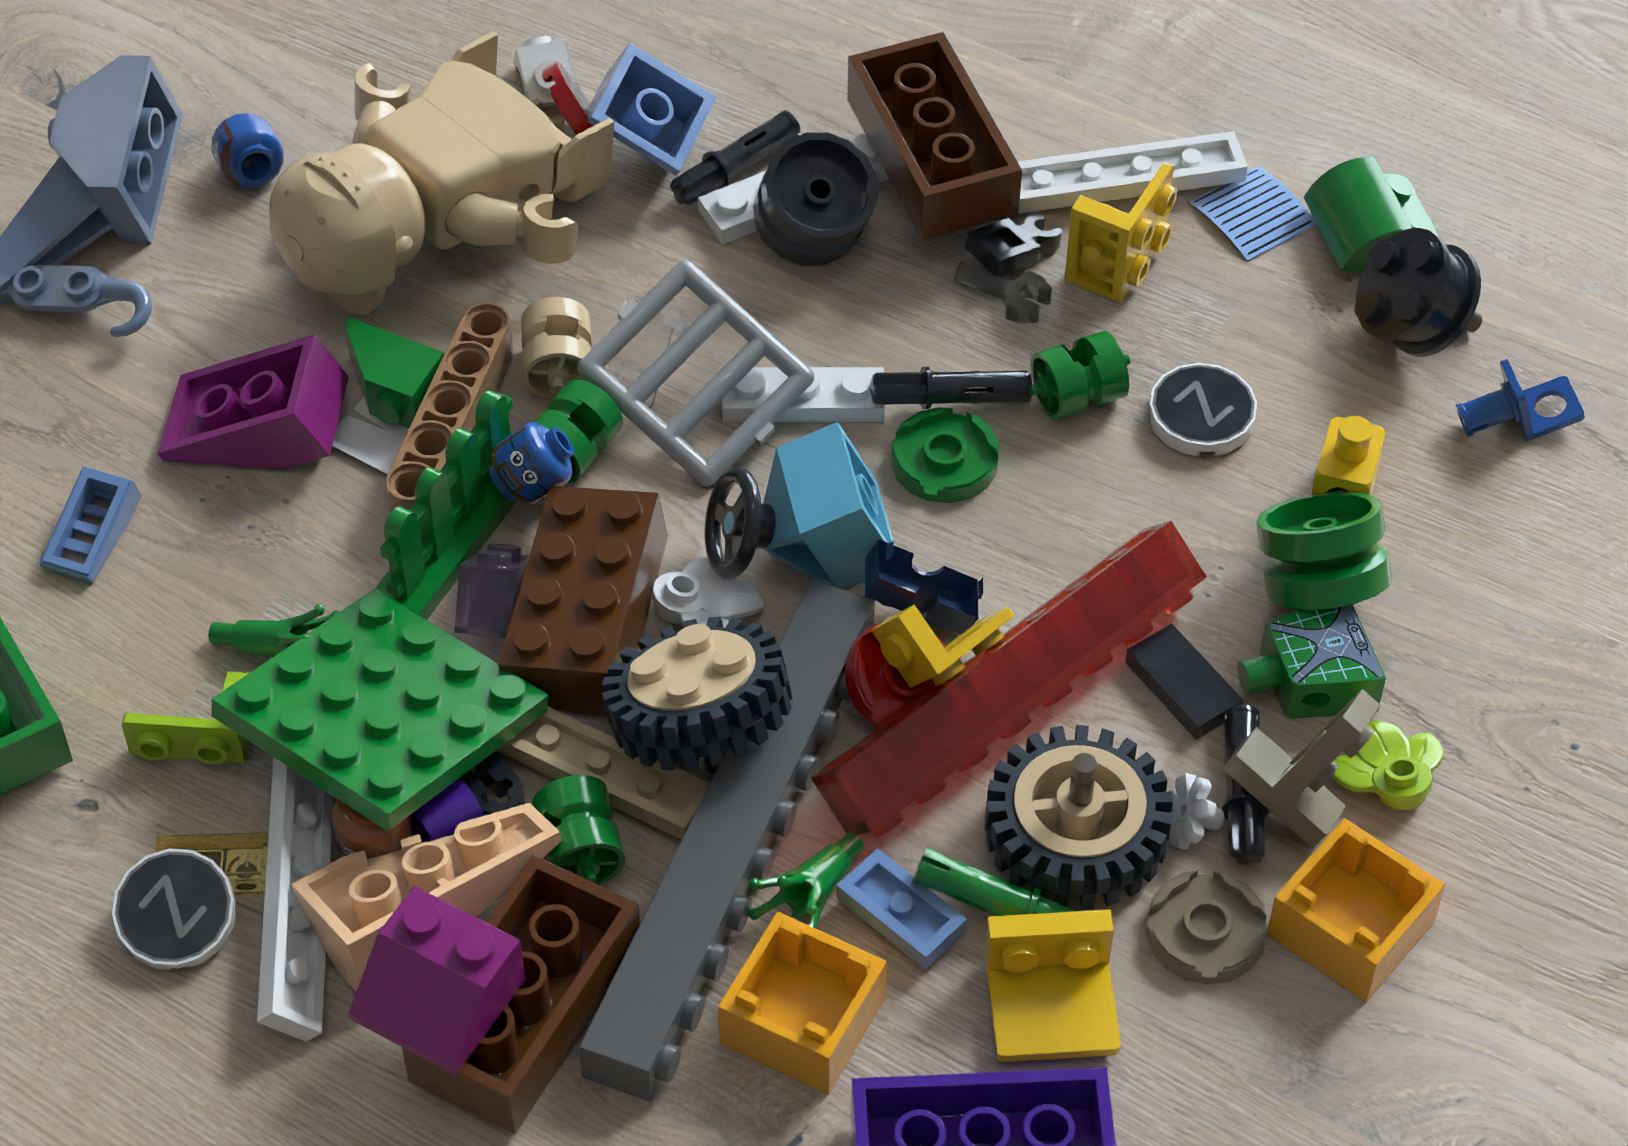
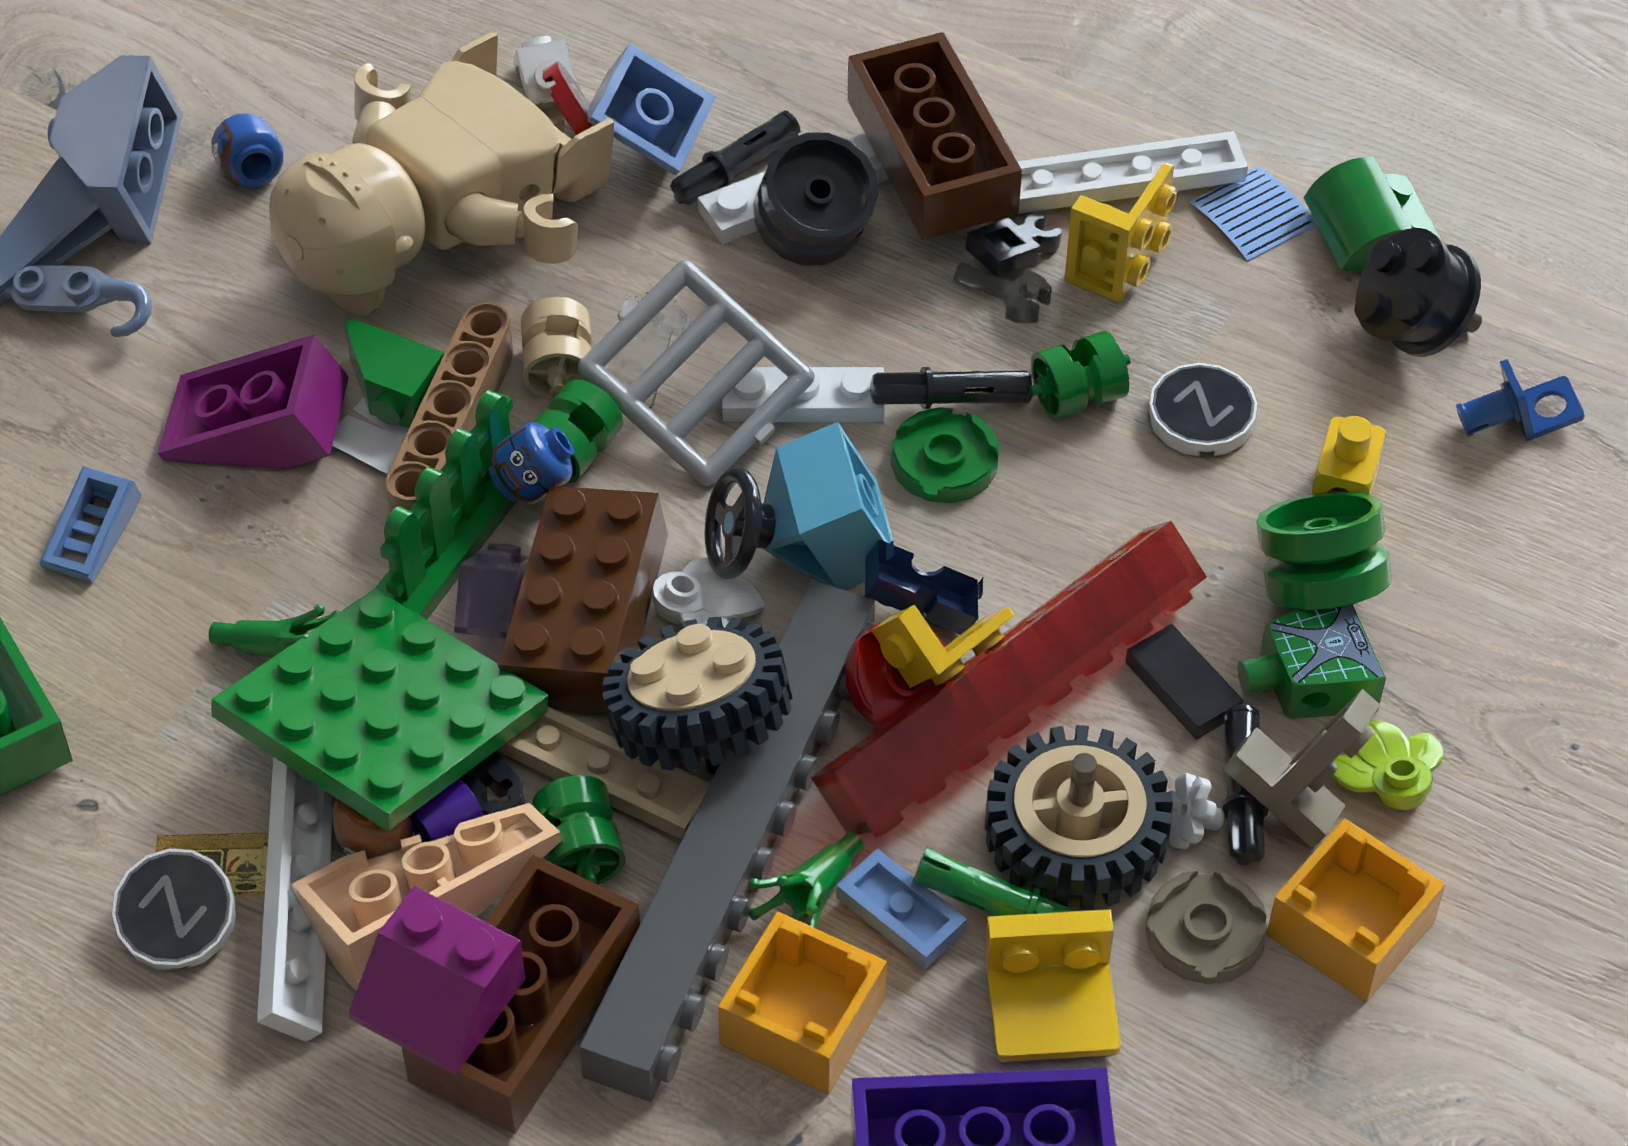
lime bracket [121,671,250,765] -> none

